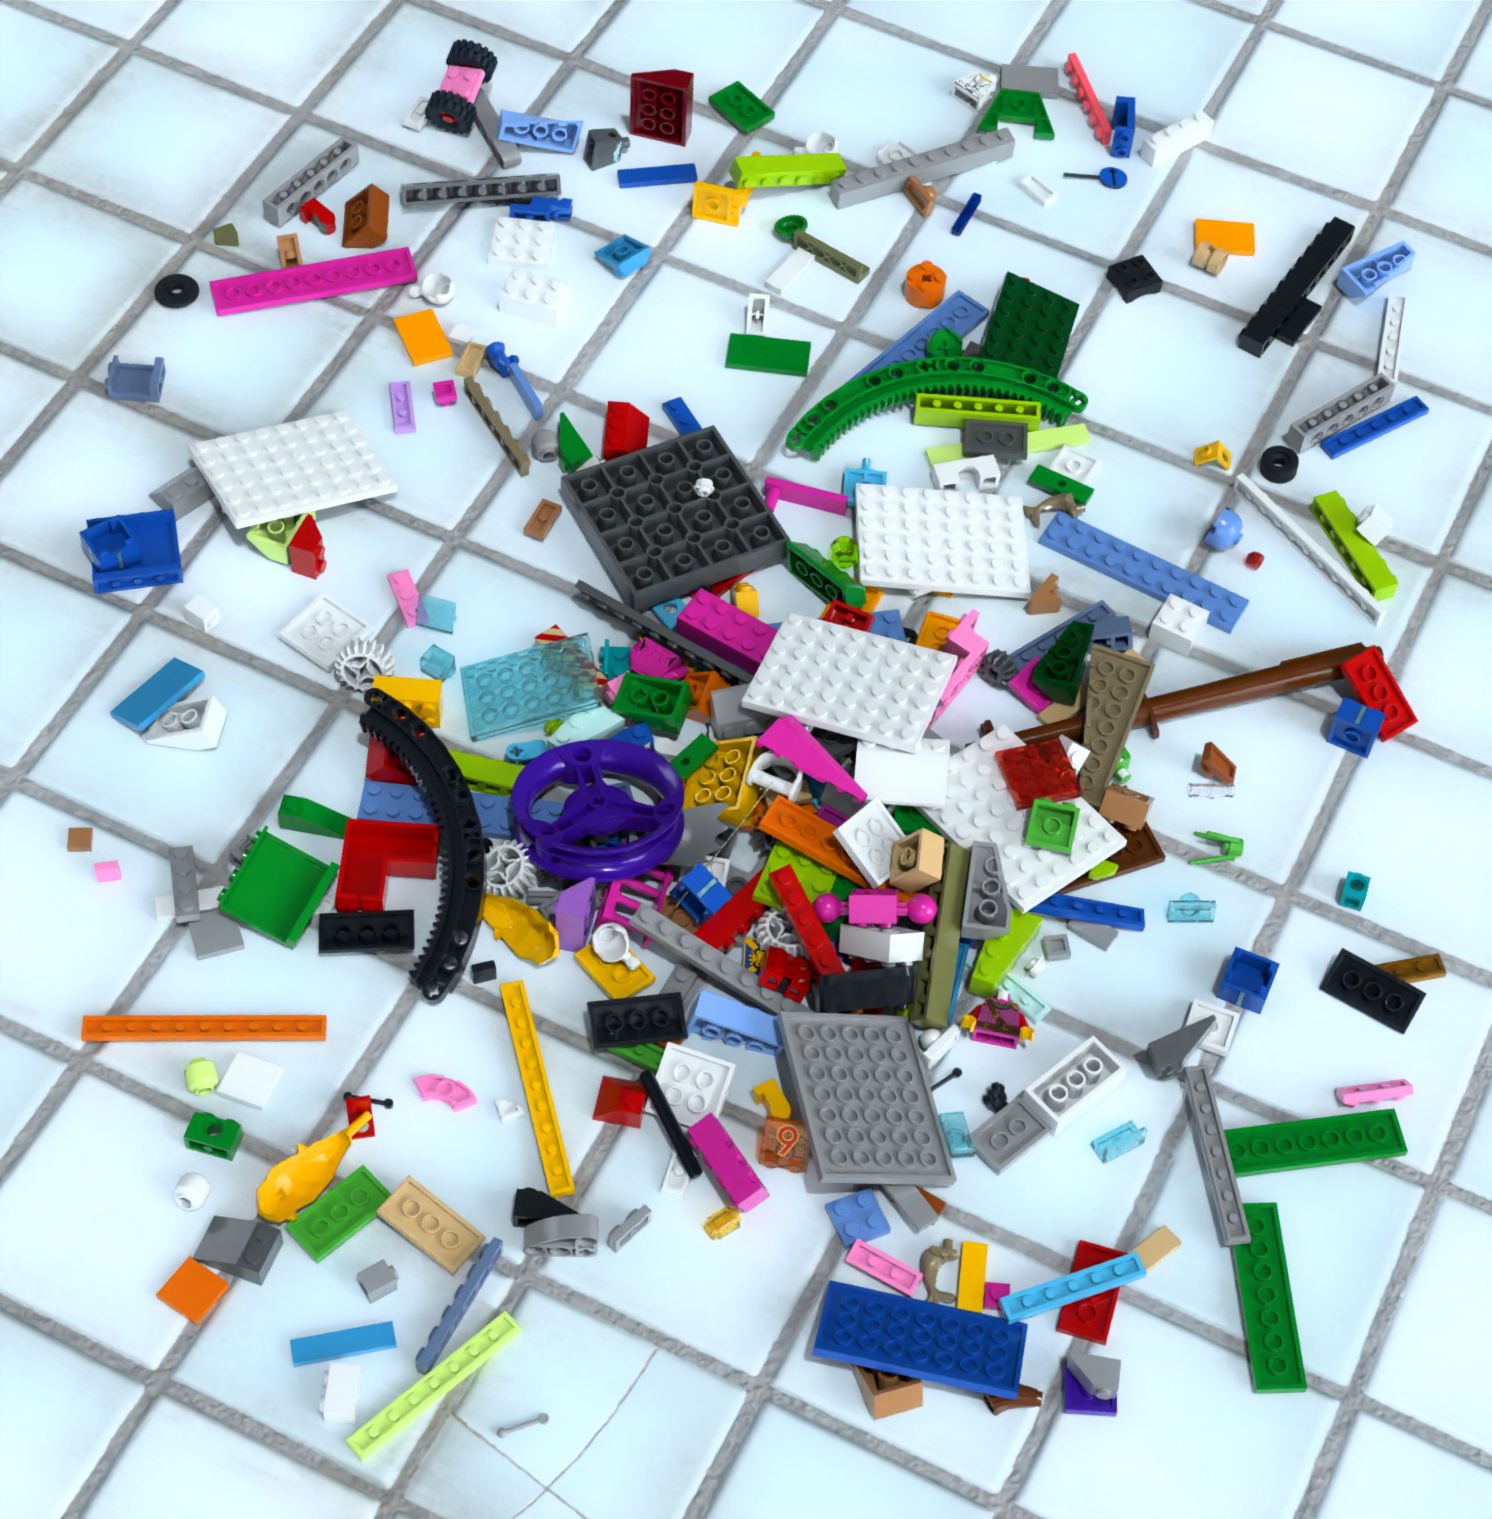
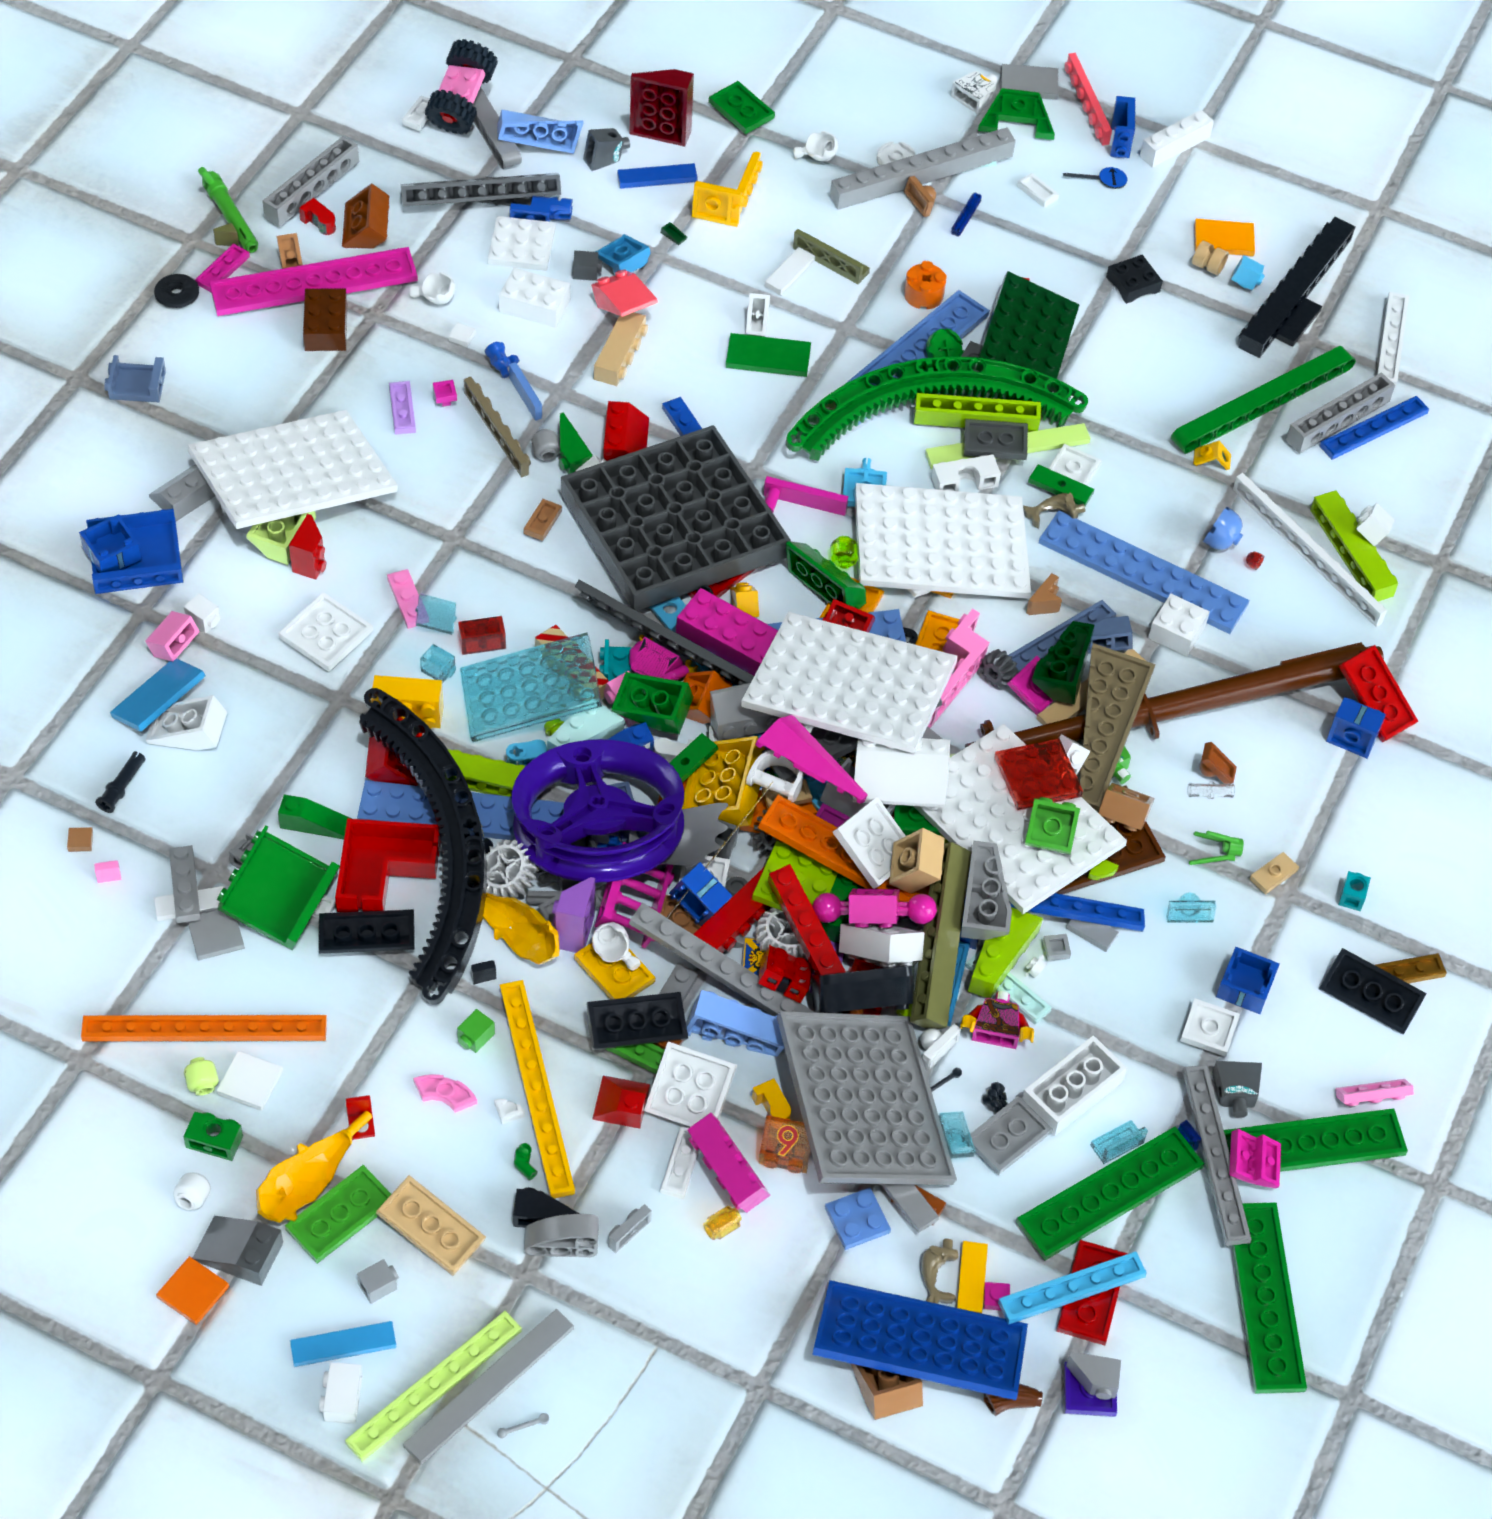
white gear [334,637,396,693] -> none
black hinge [343,1092,393,1109] -> none
light orange tile [393,308,453,366] -> none
sand blue plate [416,1237,503,1376] -> none
tan tile [455,341,487,380] -> none
black axle [639,1069,703,1179] -> none
white plate [693,478,715,497] -> none
lime brick [729,153,847,188] -> none
green hat [774,215,808,239] -> none
bright pink plate [845,1238,924,1297] -> none
tan tile [1129,1225,1182,1272] -> none
dark grey slope [1145,1015,1216,1080] -> none
black tyre [1260,446,1299,484] -> none
light blue wedge [1336,240,1416,298] -> none
none -> black pin [95,751,146,813]
none -> bright pink brick [145,611,200,662]
none -> dark pink tile [195,243,250,292]
none -> bright green cylinder [198,167,258,253]
none -> reddish brown brick [303,288,348,351]
none -> light grey tile [403,1309,574,1465]
none -> bright green brick [457,1009,495,1053]
none -> clear red brick [458,616,506,655]
none -> green arm [514,1143,538,1181]
none -> dark grey brick [573,250,602,281]
none -> coral slope [591,270,658,317]
none -> tan brick [594,312,648,386]
none -> dark green piece [660,222,687,245]
none -> green plate [1016,1126,1205,1261]
none -> green beam [1171,346,1356,454]
none -> clear blue tile [1178,1120,1201,1151]
none -> dark grey torso [1212,1061,1262,1118]
none -> dark pink slope [1229,1129,1281,1188]
none -> medium azure brick [1231,255,1265,290]
none -> tan plate [1250,852,1299,895]

